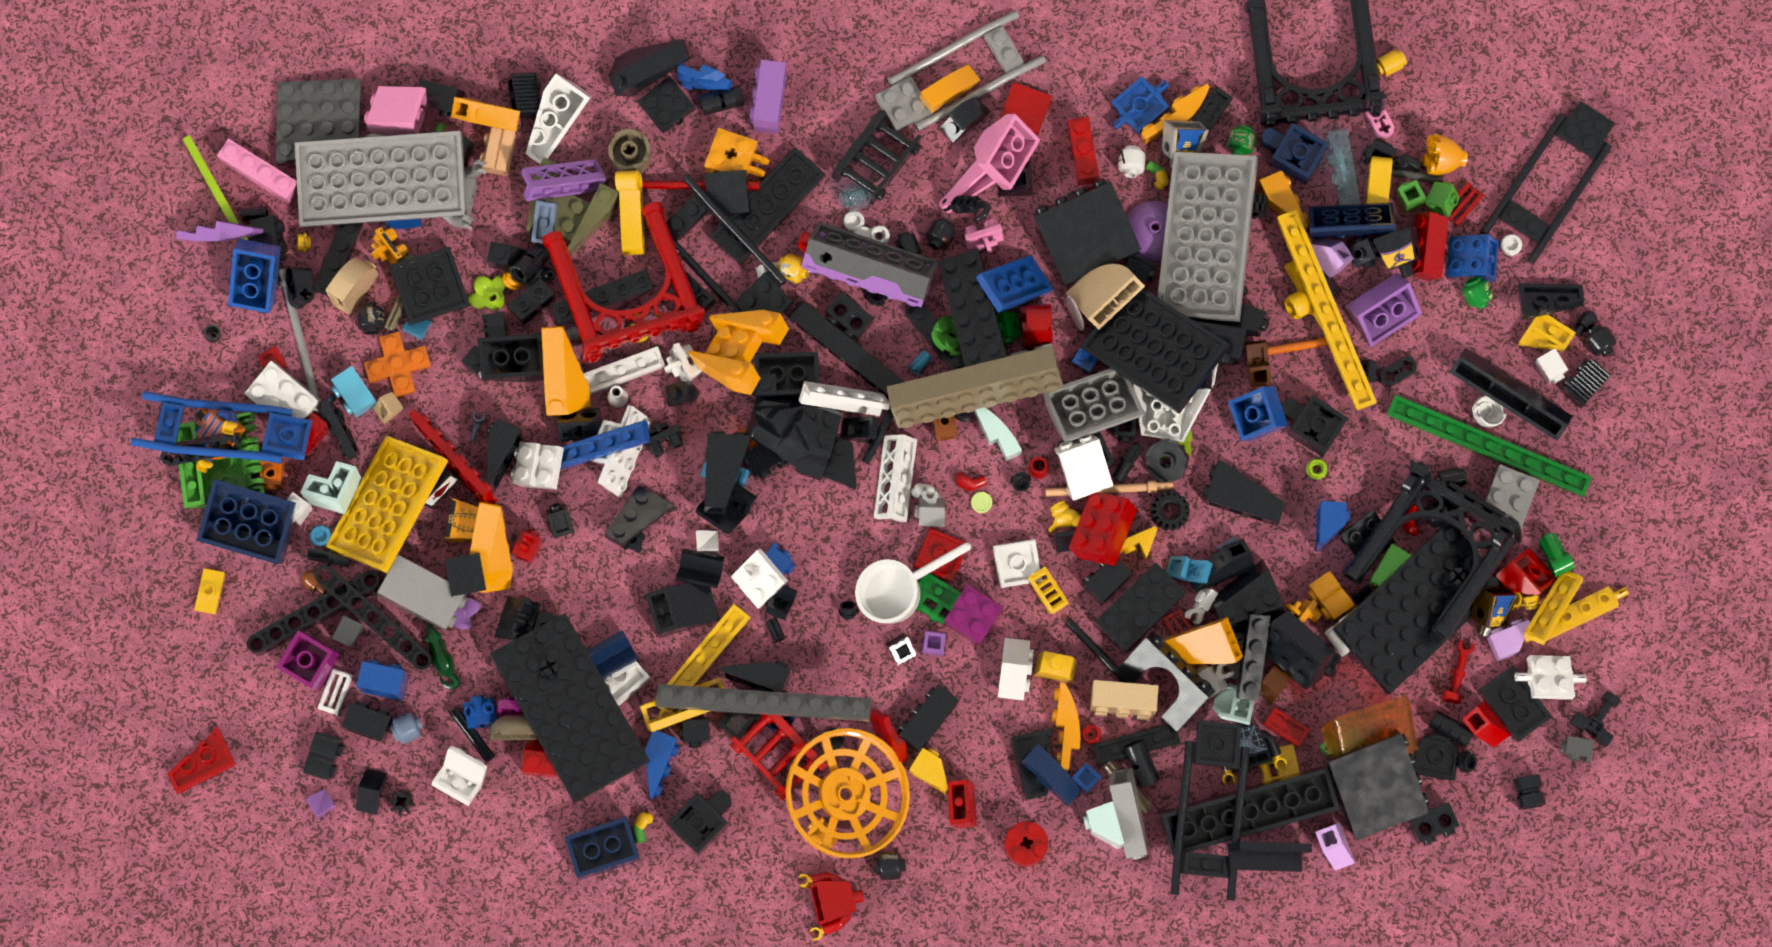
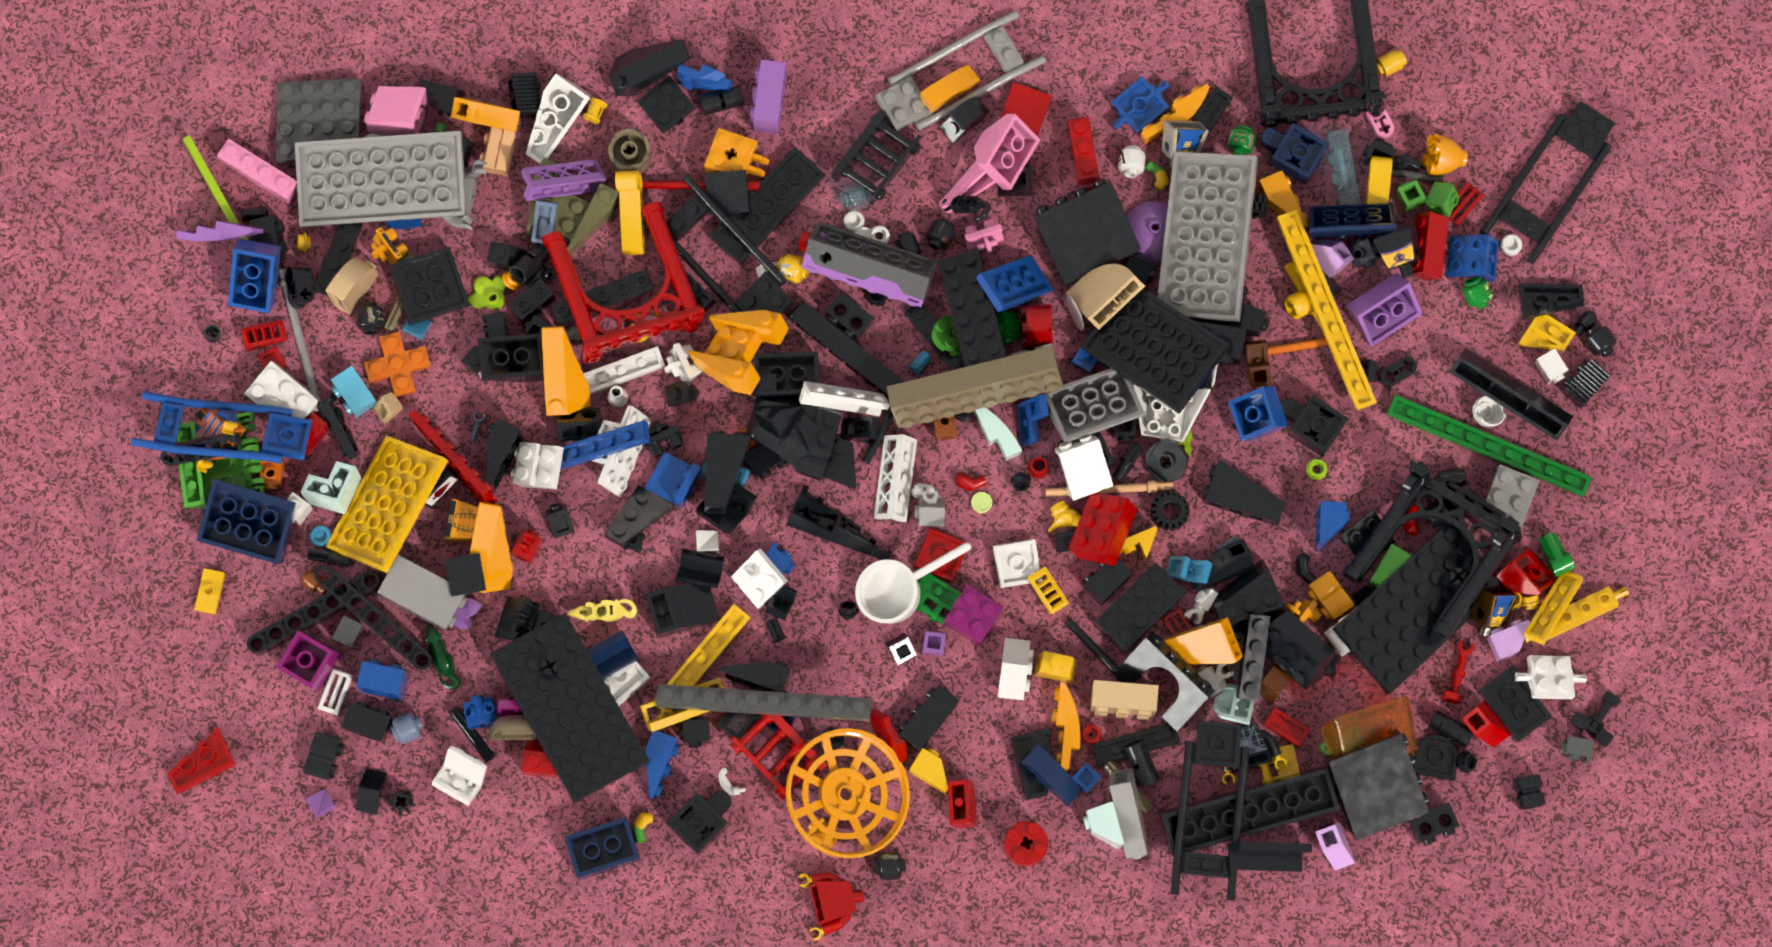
none -> red slope [240,320,288,352]
none -> black bracket [523,315,554,336]
none -> light yellow animal [567,599,637,622]
none -> yellow bush [583,97,608,125]
none -> blue bracket [645,452,702,508]
none -> white piece [719,768,746,796]
none -> black wedge [786,484,892,560]
none -> blue plate [1016,395,1049,446]
none -> black arm [1295,553,1317,585]

